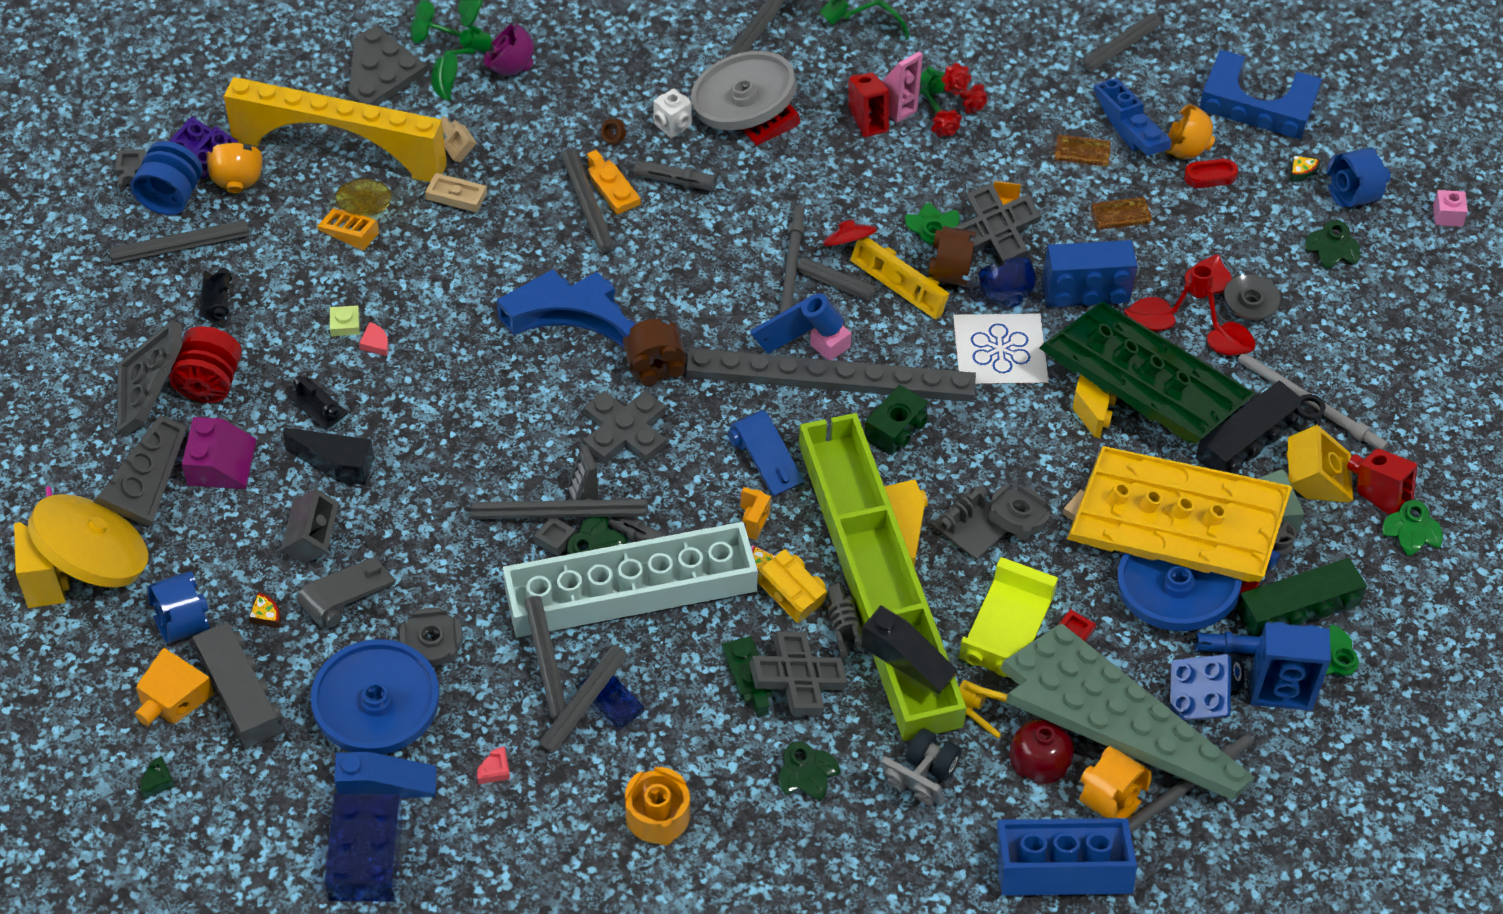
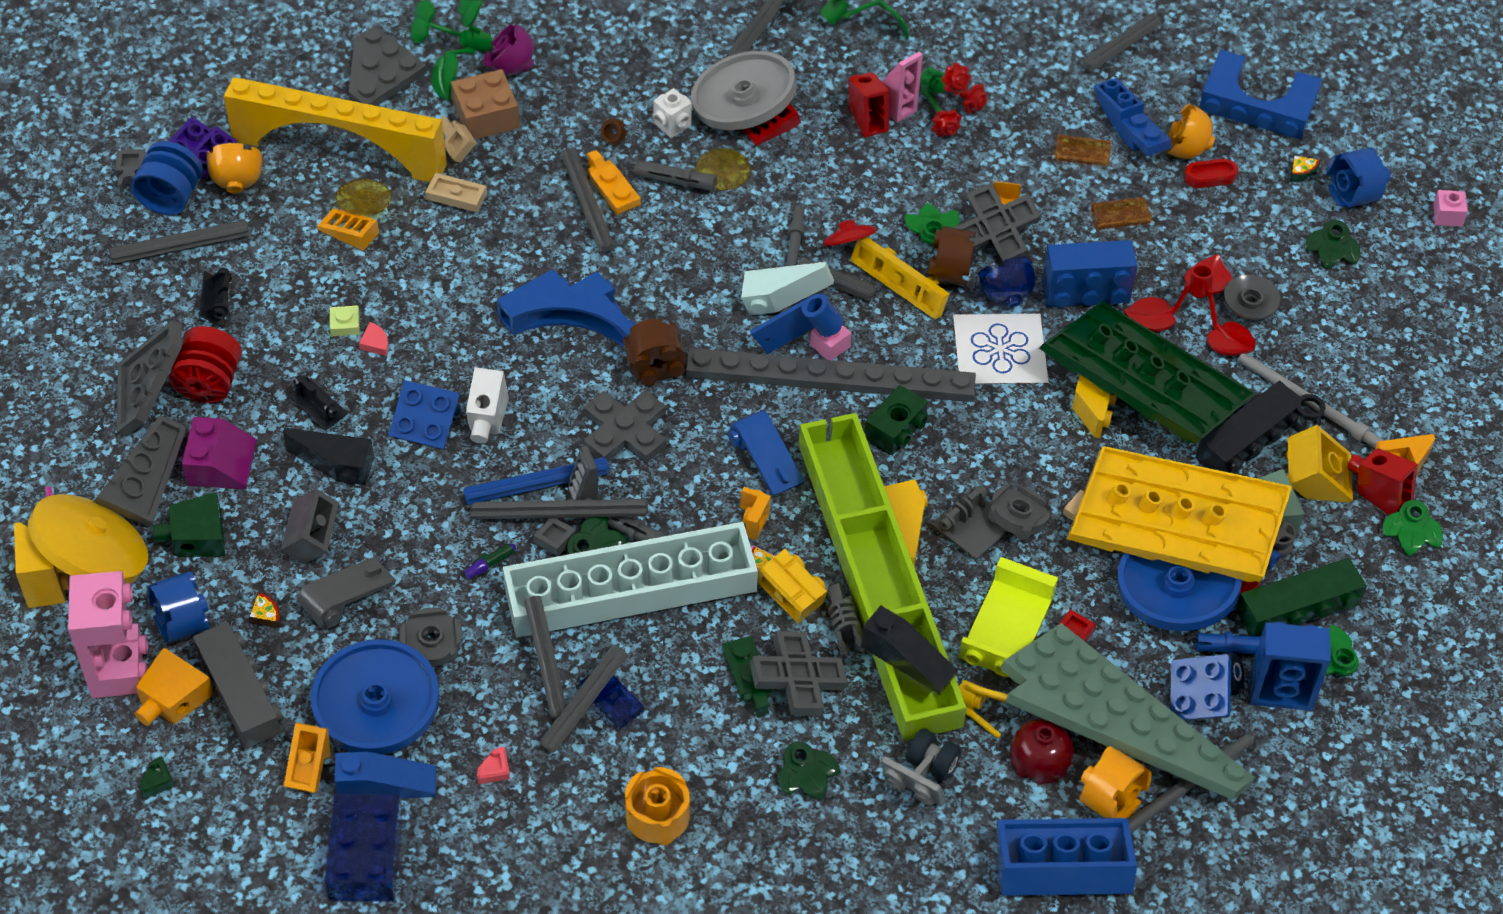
none -> bright pink plate [68,571,148,698]
none -> dark green torso [152,492,226,557]
none -> light orange slope [284,722,331,793]
none -> blue hinge [388,380,461,449]
none -> medium nougat brick [451,69,520,140]
none -> blue axle [463,457,609,504]
none -> piece [463,543,516,580]
none -> white torso [466,367,509,443]
none -> clear yellow dish [696,148,750,190]
none -> light aqua slope [741,262,834,315]
none -> light orange slope [1374,434,1435,473]

